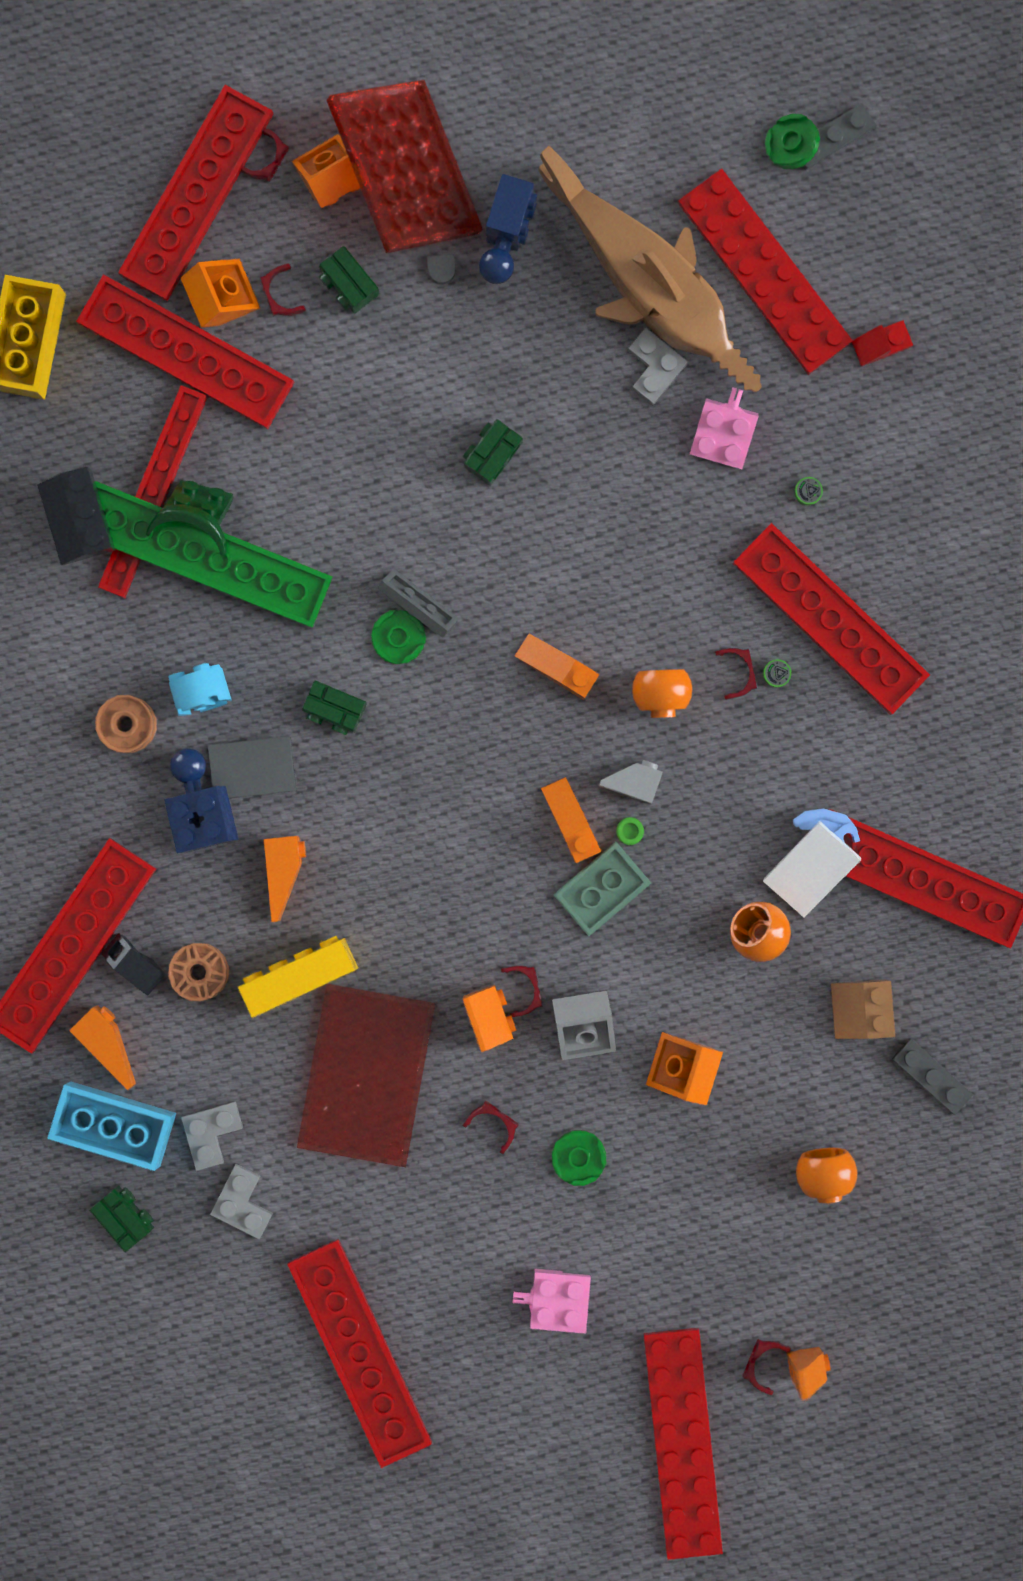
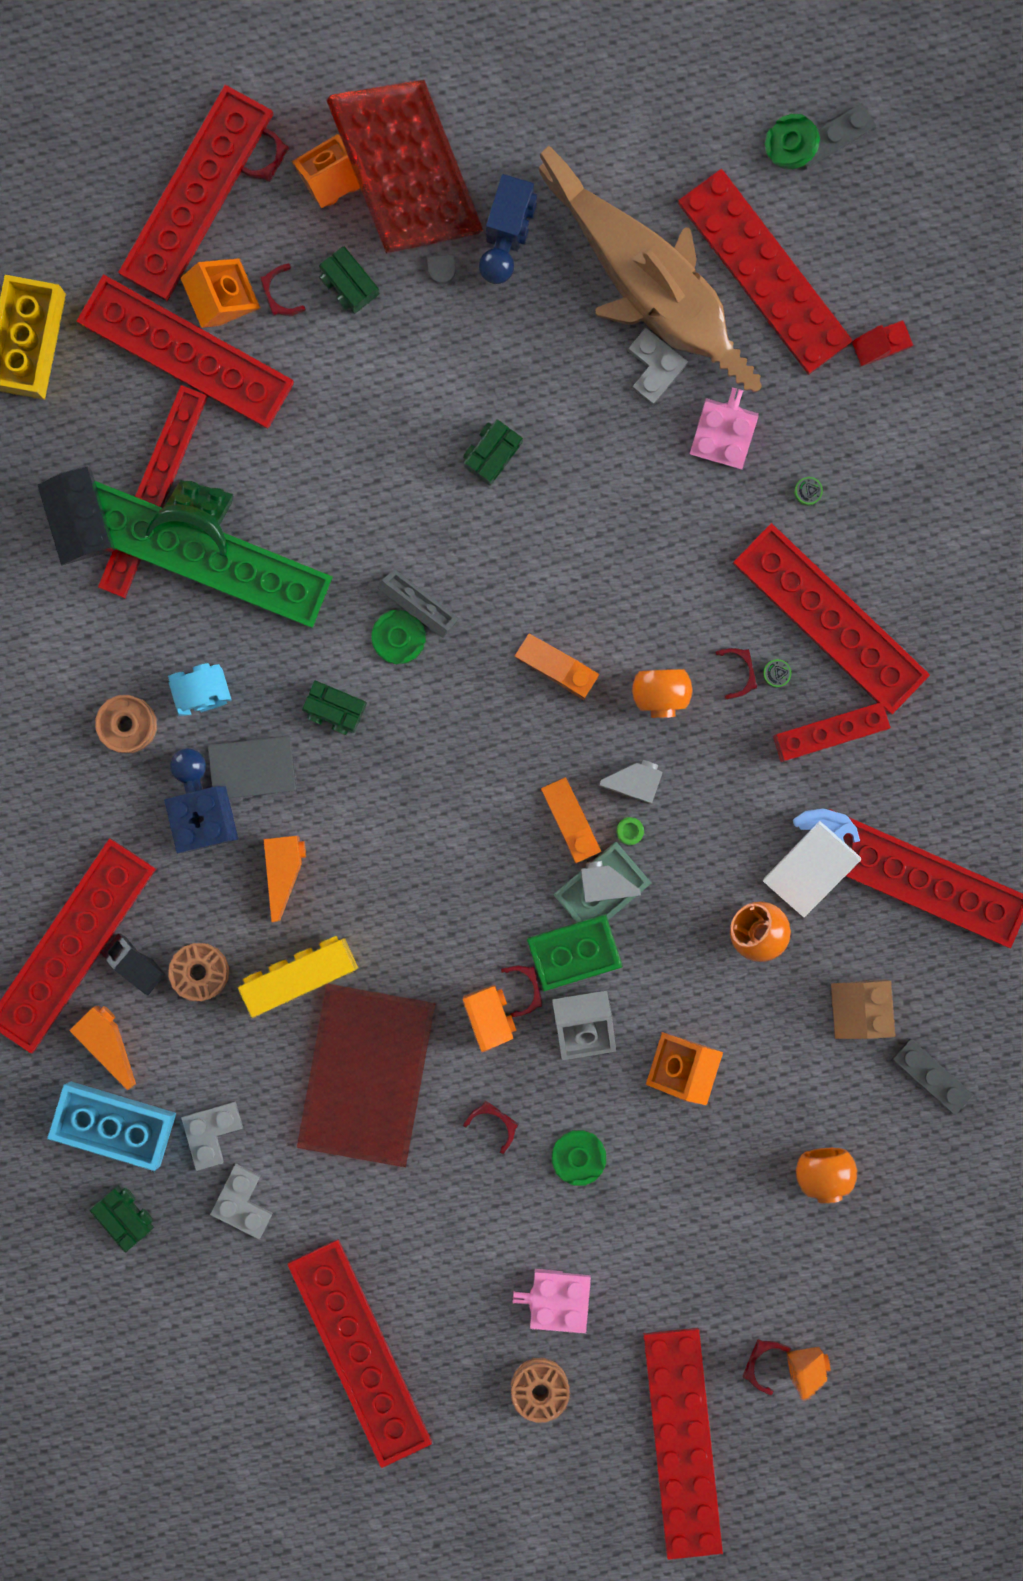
none -> nougat wheel [511,1358,569,1423]
none -> green tile [527,914,623,991]
none -> light grey slope [580,861,641,902]
none -> red brick [773,702,891,762]

